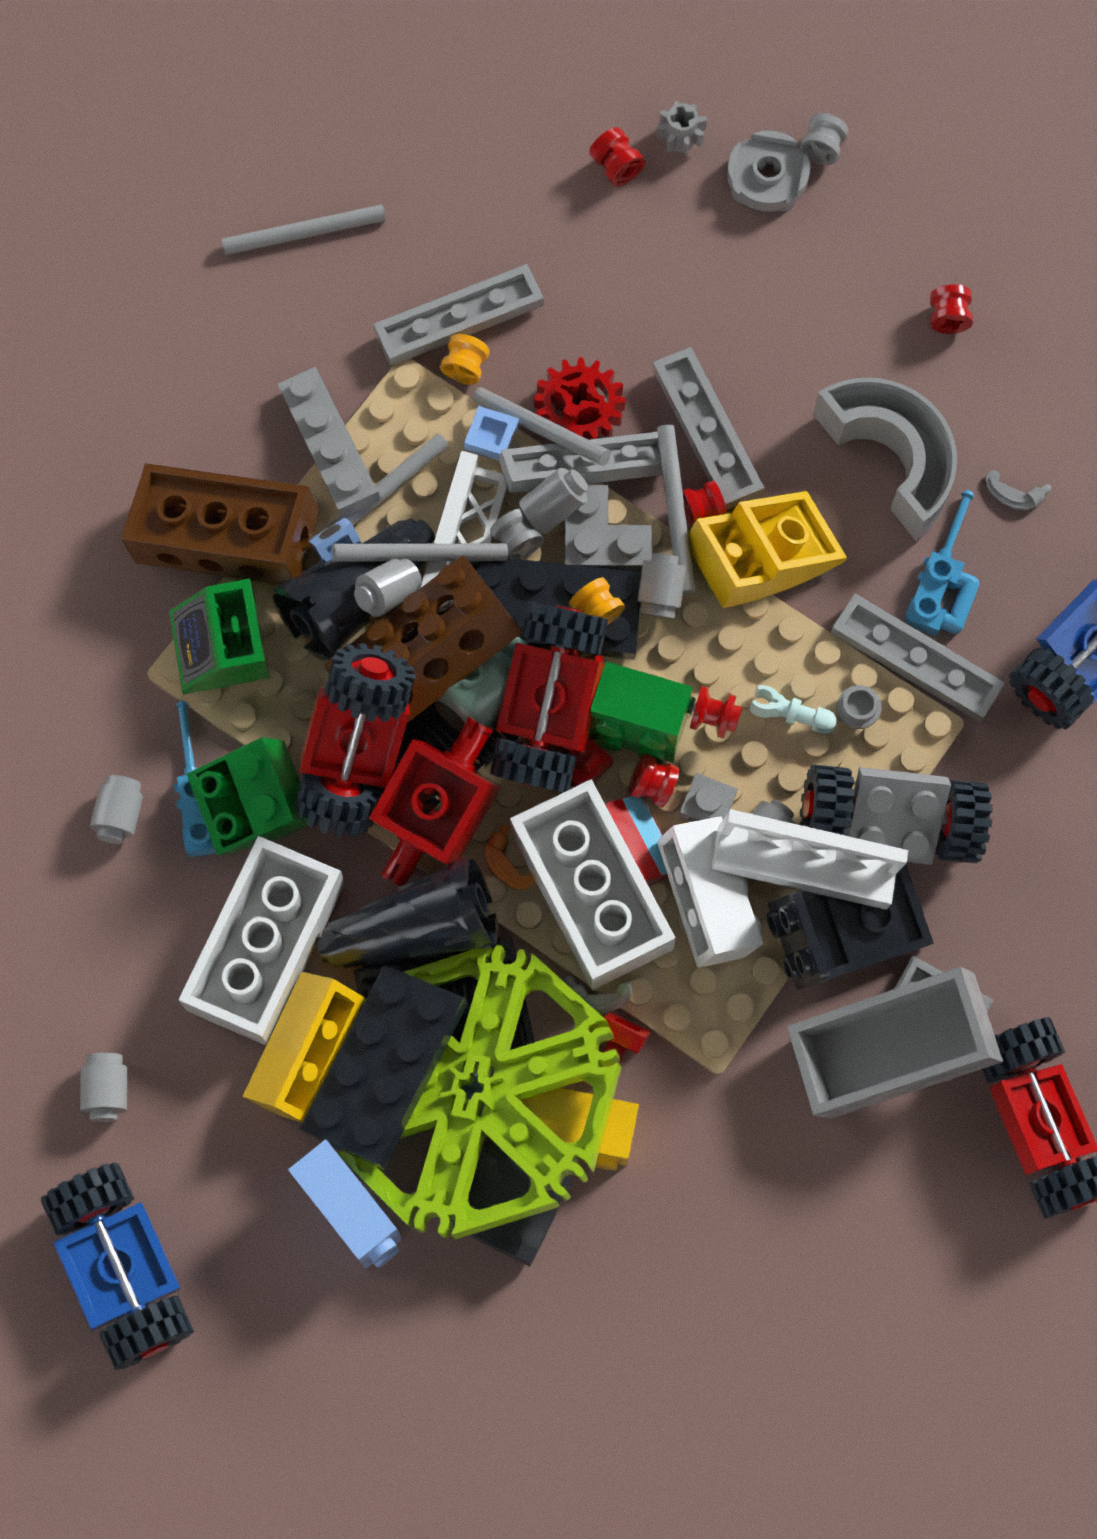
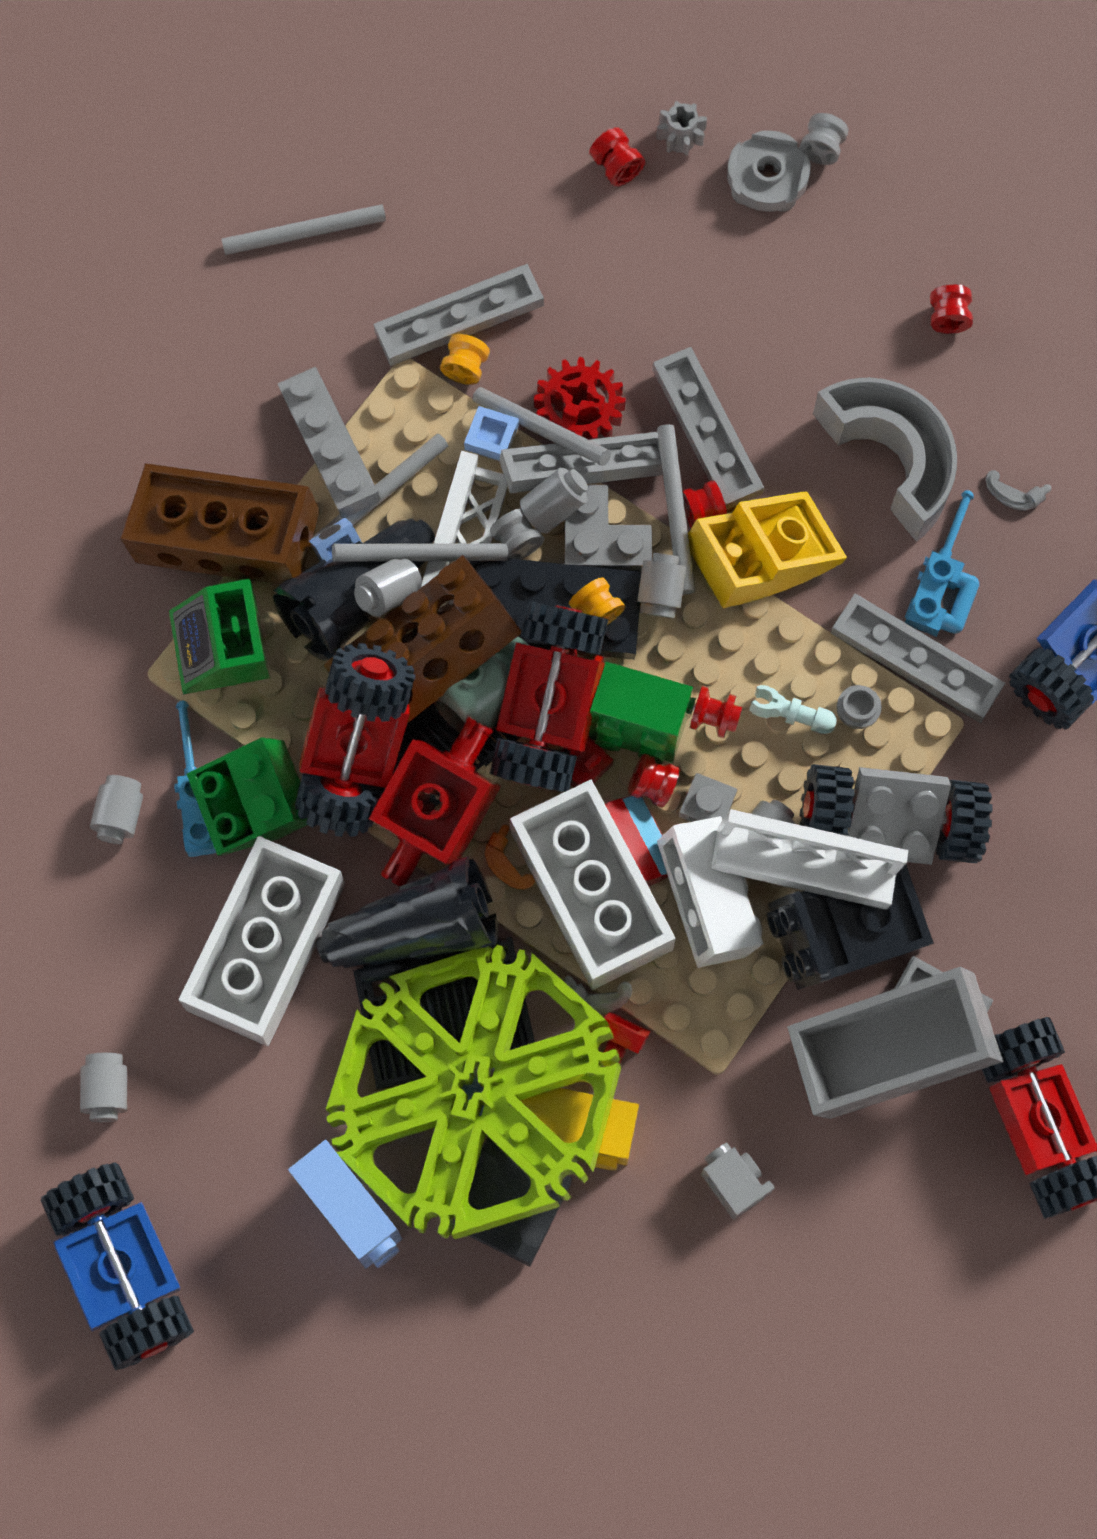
yellow brick [242,972,365,1123] -> none
black plate [299,965,468,1169] -> none
none -> light grey brick [701,1142,775,1221]

